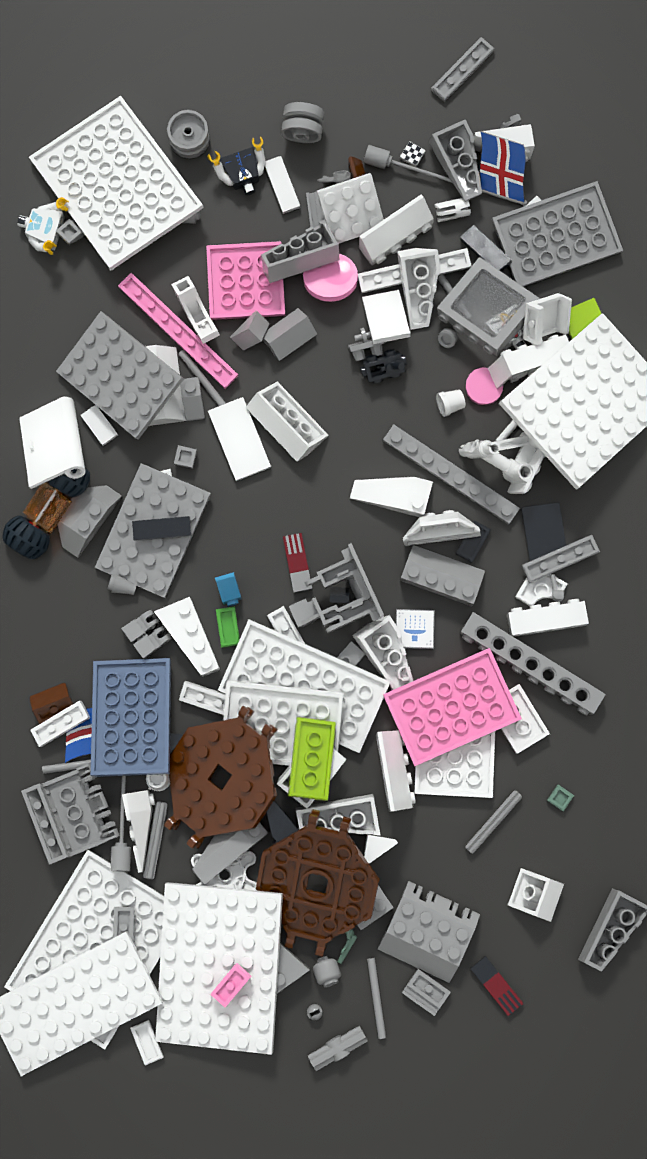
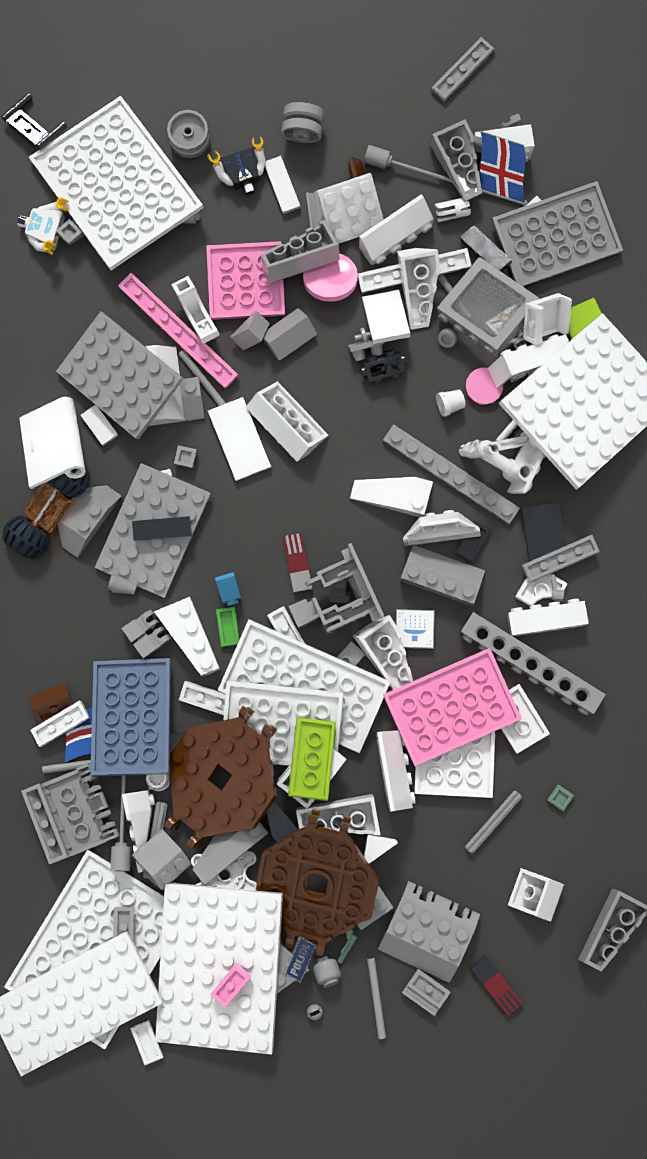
light grey piece [308,1025,368,1071] -> none
light grey plate [317,170,352,184] -> none
tile [400,141,425,167] -> none
none -> plate [1,93,67,151]
none -> light grey slope [132,829,191,890]
none -> slope [282,937,316,983]

